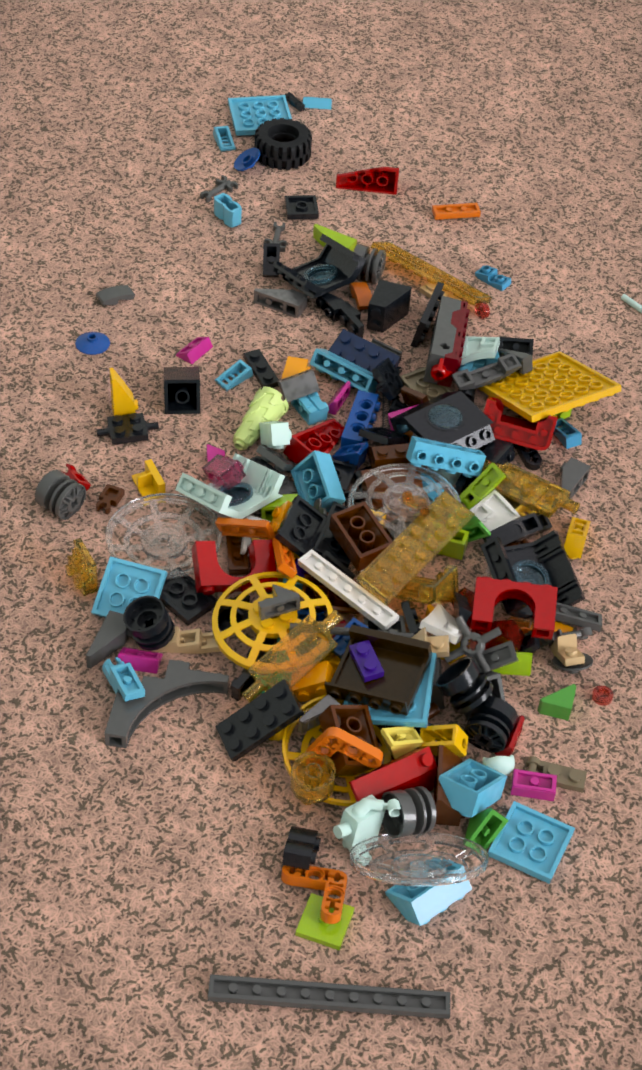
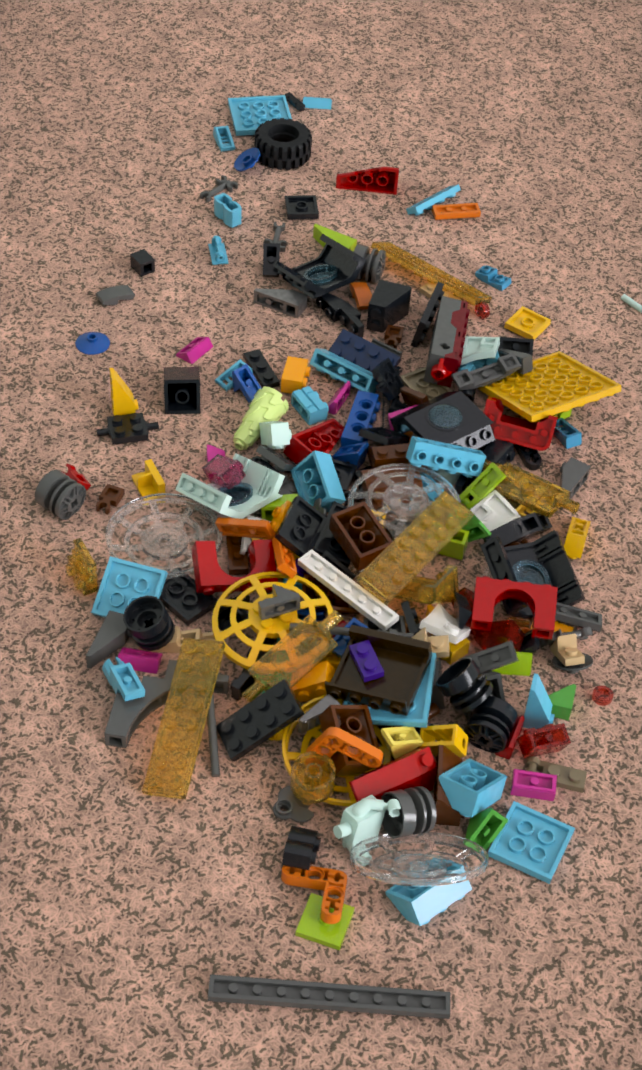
flat silver panel [277,369,320,402] -> none
clear orange arm [402,491,430,517] -> none
dark grey bar [444,616,502,674] -> none
light aqua hair [482,755,515,776] -> none
none -> black brick [130,249,155,277]
none -> clear yellow plate [142,638,225,799]
none -> dark grey bar [201,657,220,777]
none -> medium azure hinge [208,235,229,265]
none -> blue slope [232,364,262,403]
none -> dark grey plate [273,785,314,822]
none -> reddish brown plate [384,325,404,349]
none -> medium azure plate [406,184,461,216]
none -> yellow plate [504,306,551,340]
none -> clear red brick [517,723,571,759]
none -> medium azure slope [523,673,555,733]

